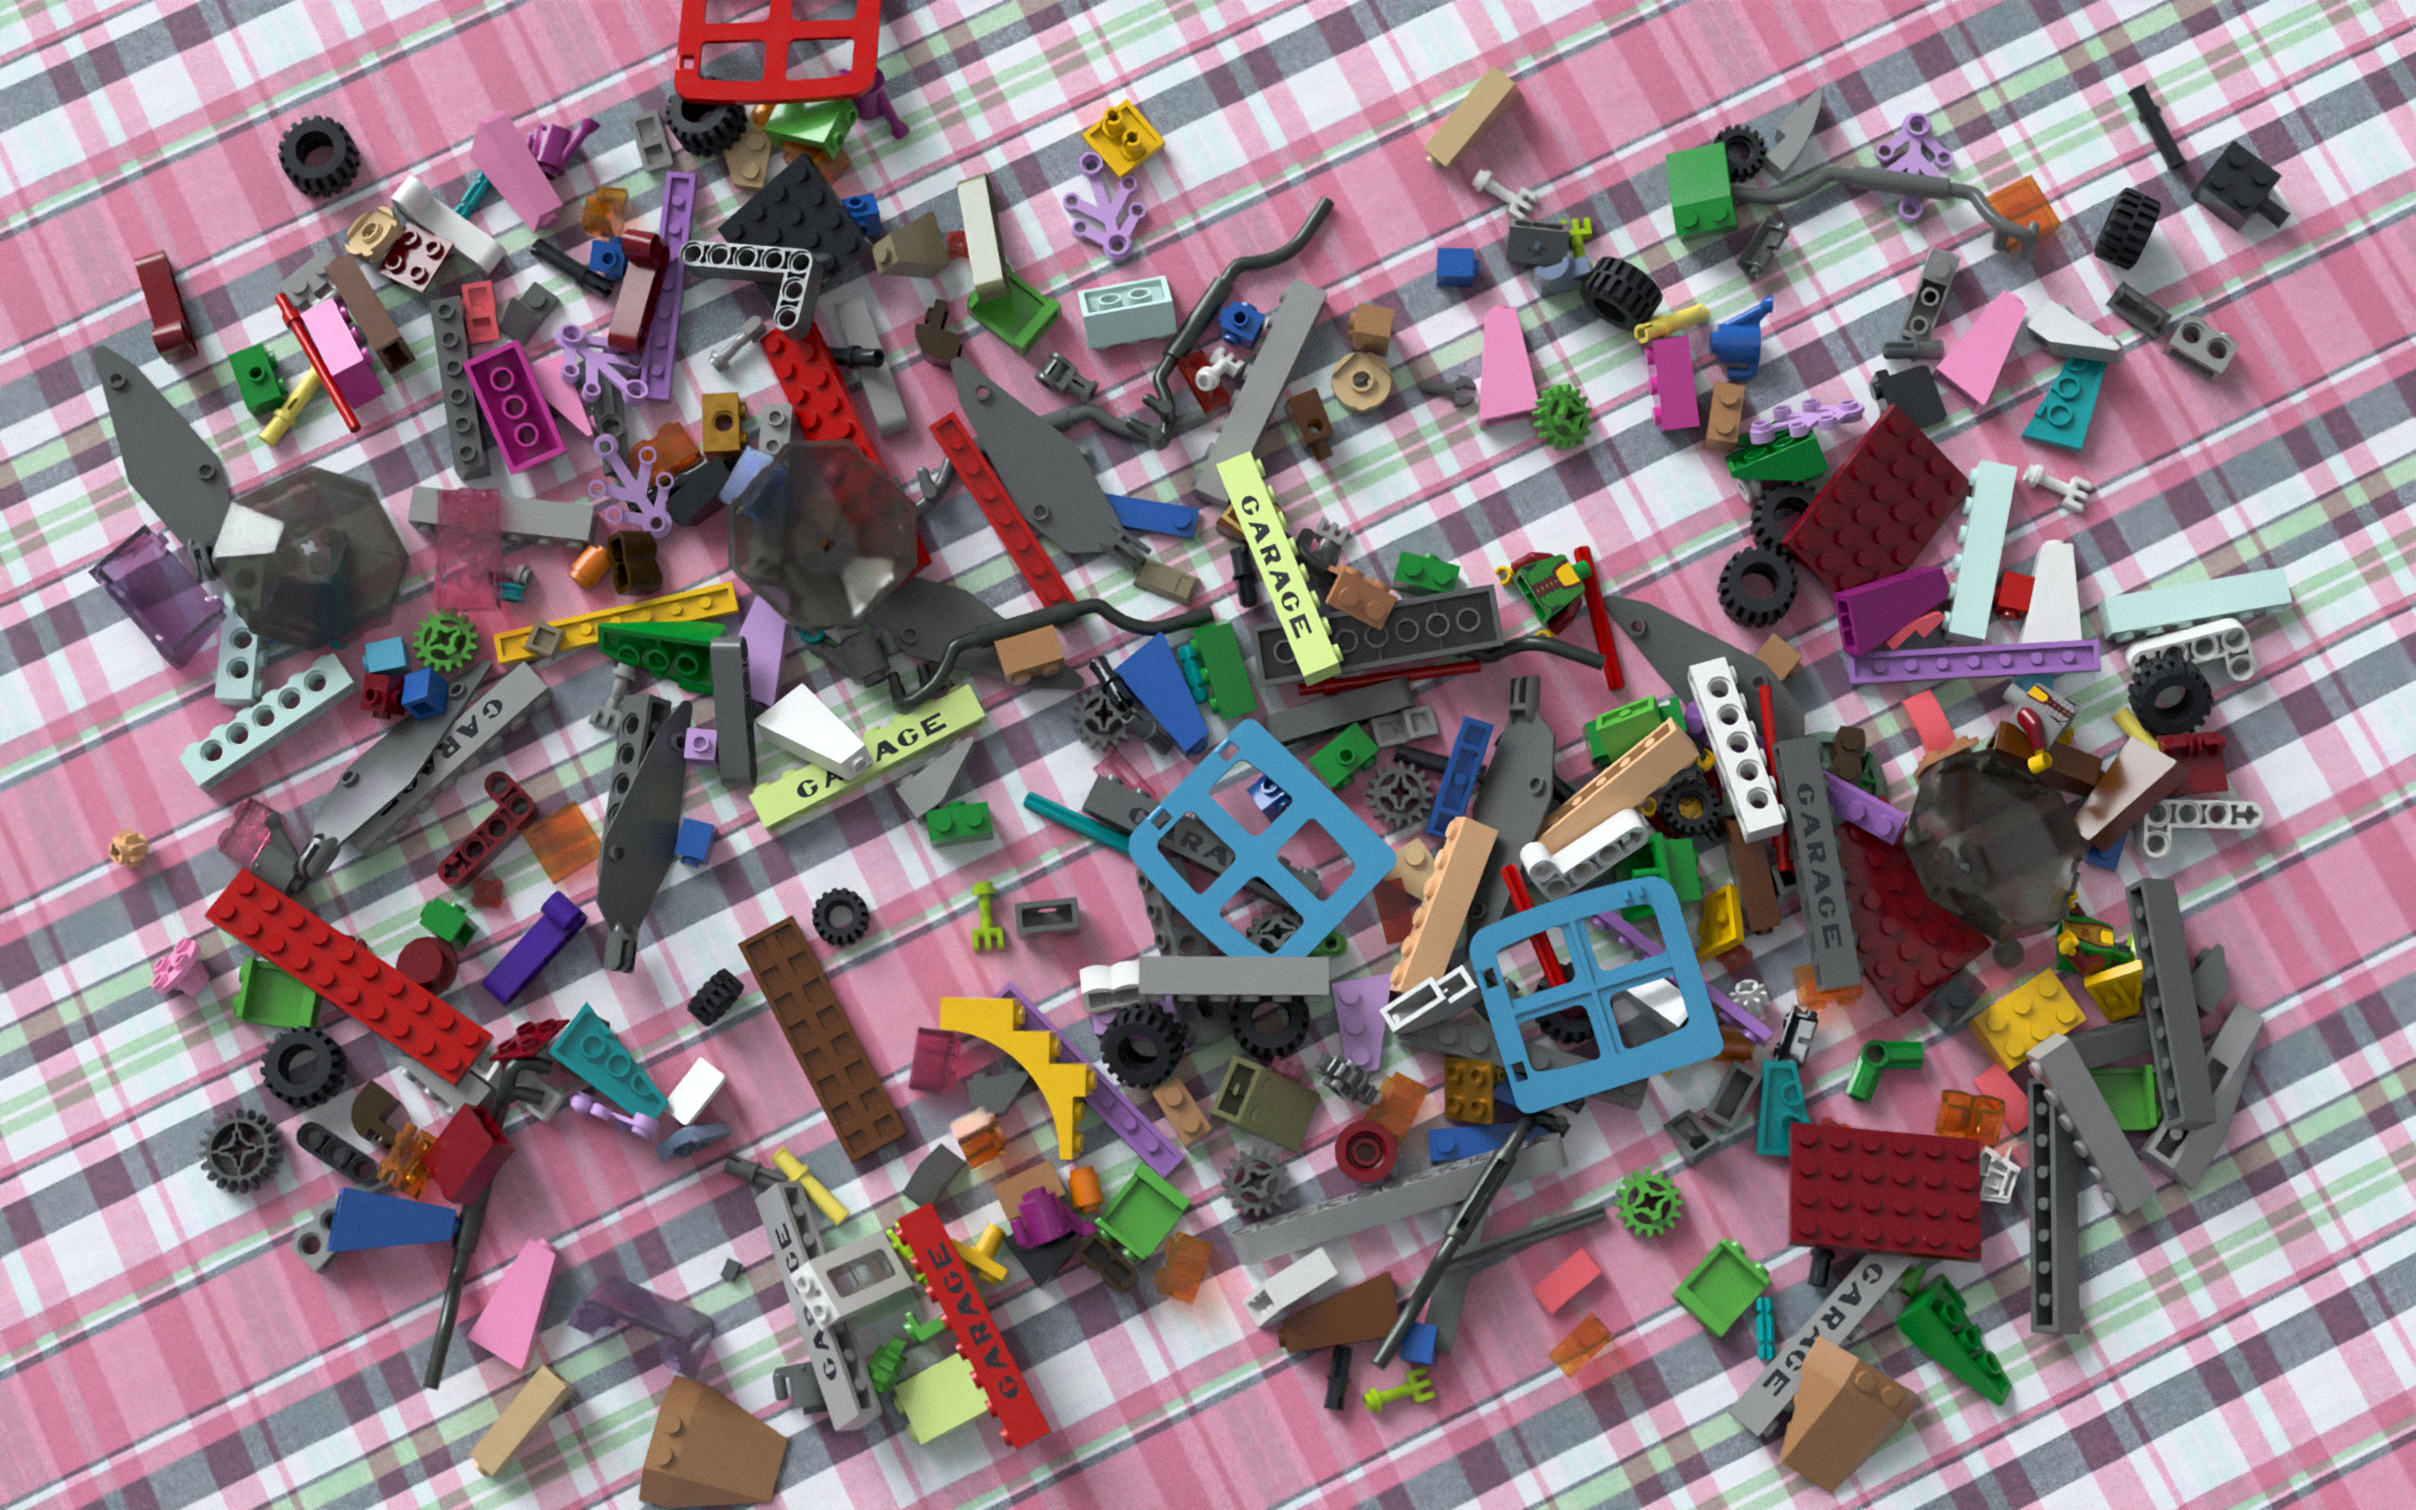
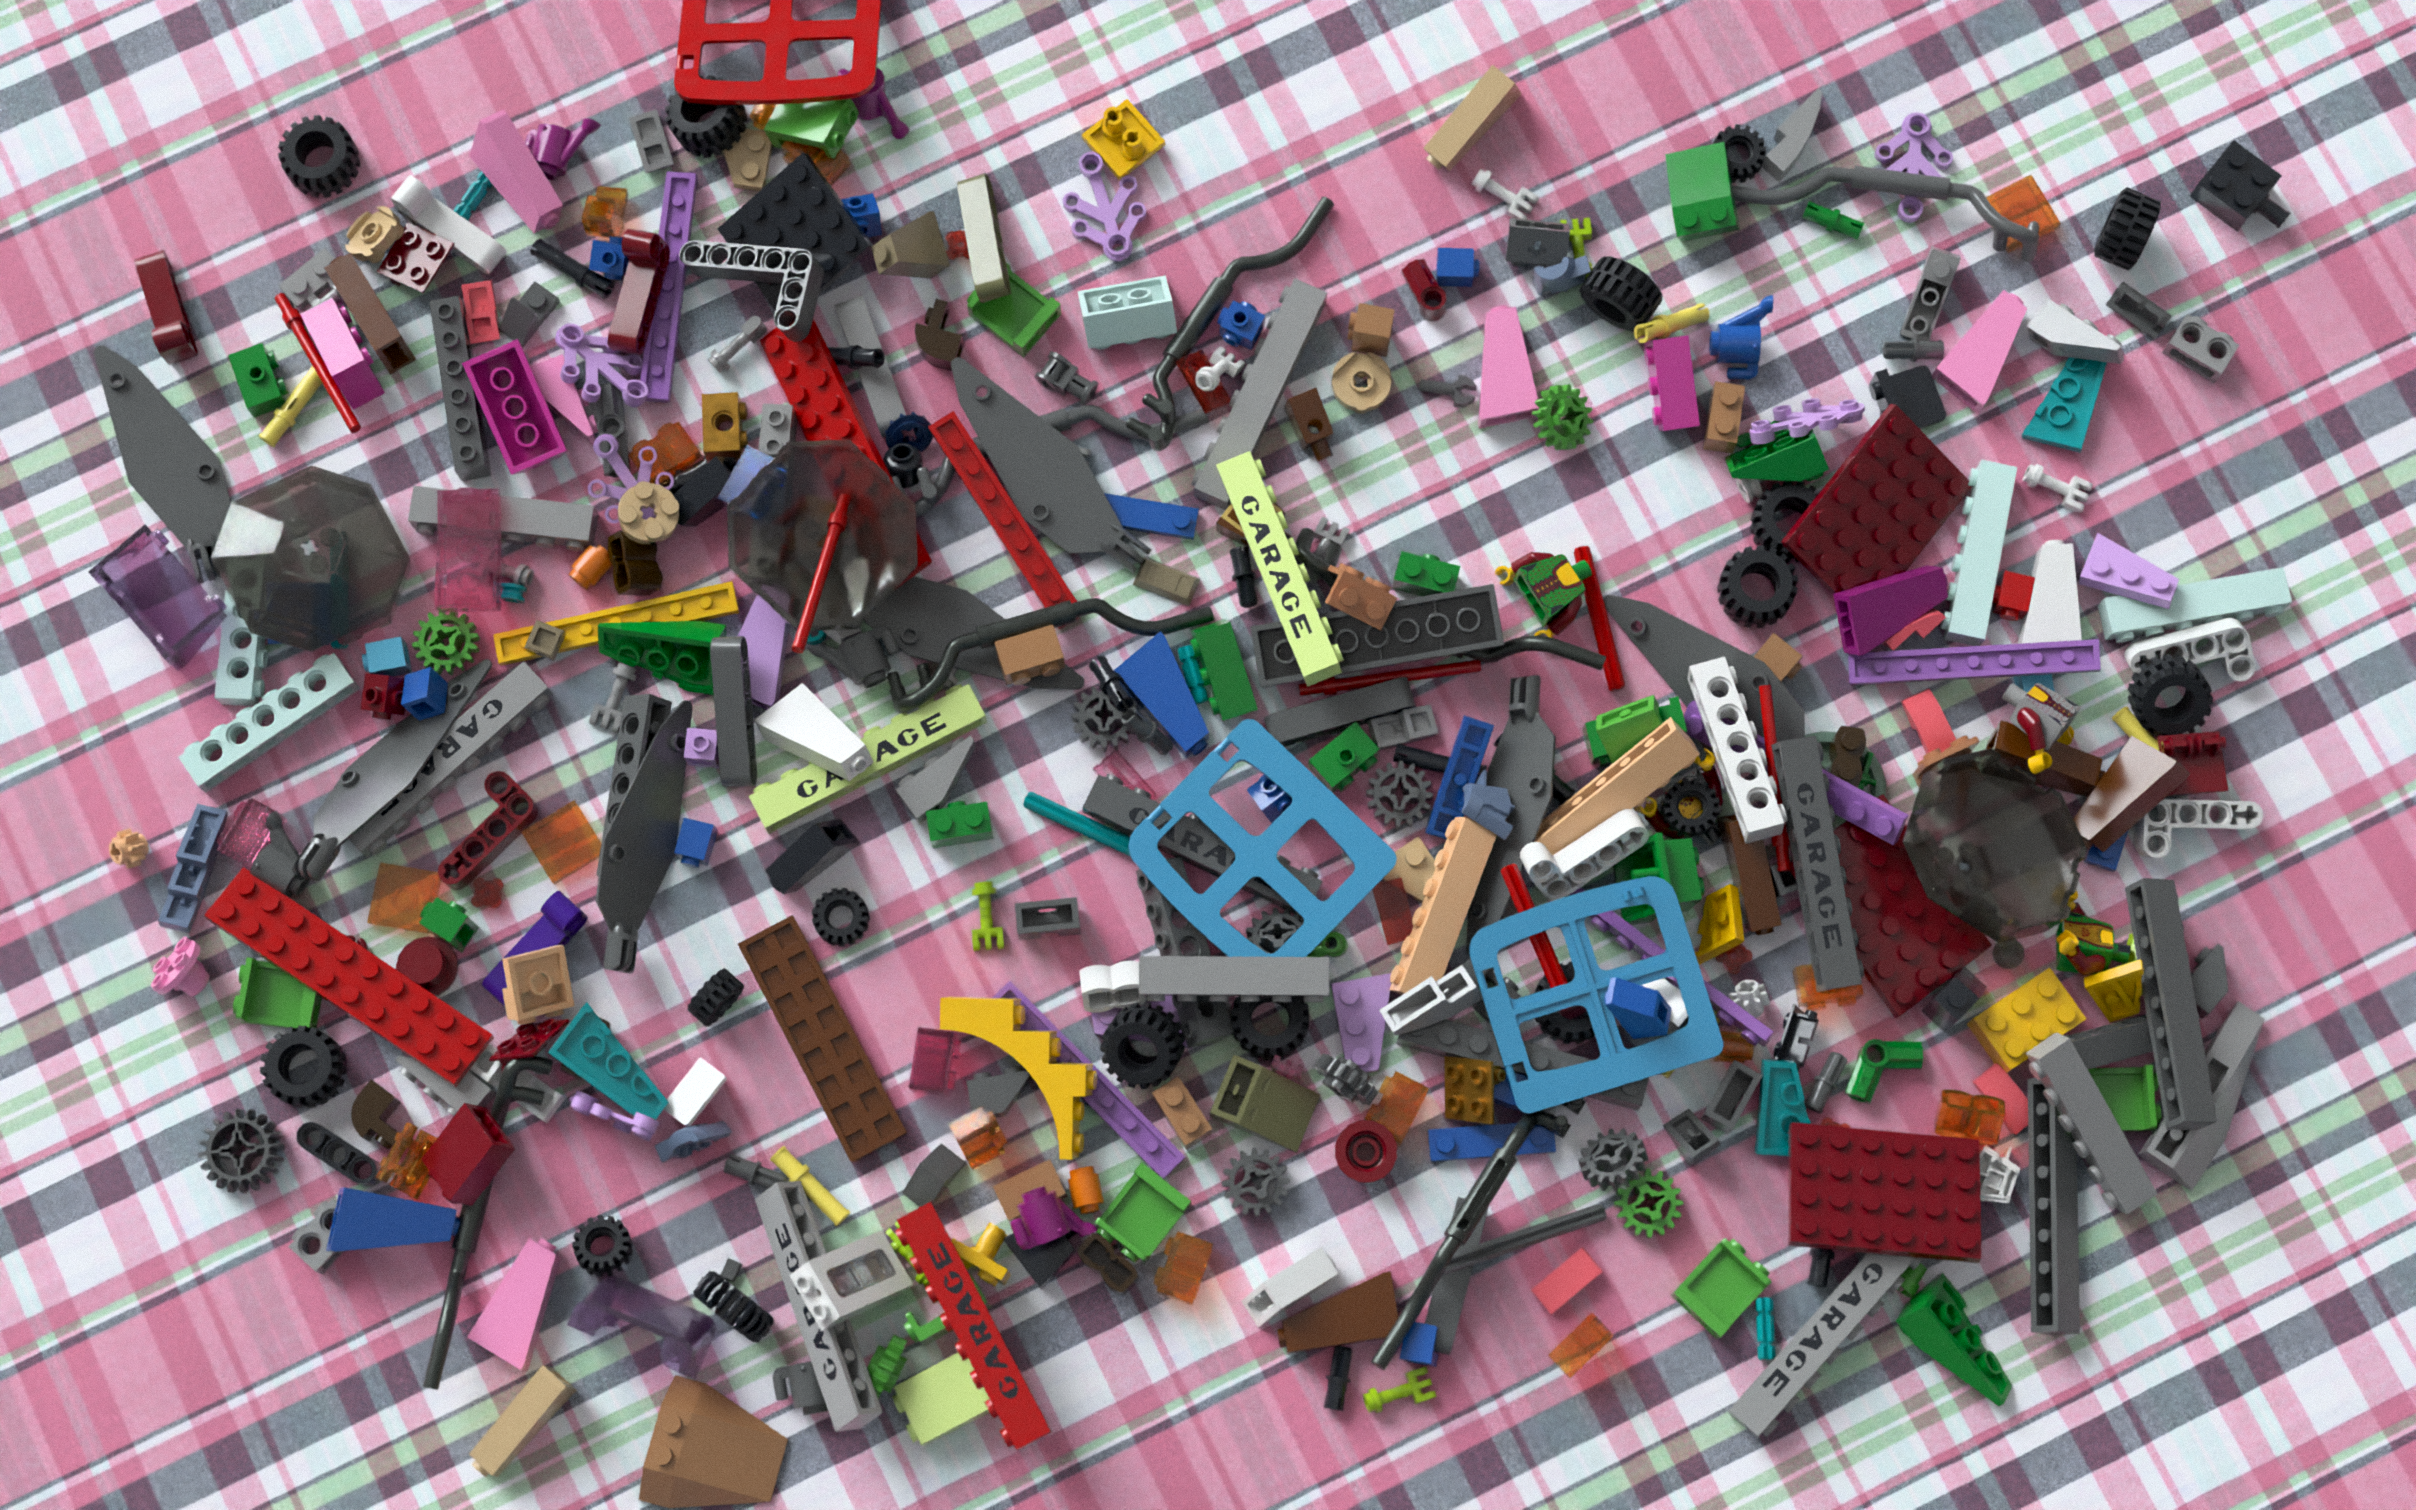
light grey beam [1231,1133,1569,1265] -> none
dark grey hinge [1736,215,1790,282] -> none
medium nougat wedge [1779,1335,1920,1493] -> none
black pin [2128,84,2186,171] -> none
none -> sand blue slope [158,804,228,933]
none -> clear orange tile [367,863,441,934]
none -> light nougat plate [502,945,574,1025]
none -> black tyre [572,1215,633,1278]
none -> tan plate [618,481,679,544]
none -> black gear [693,1271,774,1343]
none -> black slope [765,819,860,894]
none -> red bar [792,494,851,654]
none -> black head [883,443,923,489]
none -> dark blue gear [885,411,933,452]
none -> dark red piece [1401,259,1447,321]
none -> sand blue piece [1462,770,1515,840]
none -> dark grey gear [1578,1128,1649,1191]
none -> blue slope [1605,977,1672,1039]
none -> green pin [1802,200,1865,240]
none -> dark grey axle [1805,1052,1847,1114]
none -> lavender wing [2079,533,2179,609]

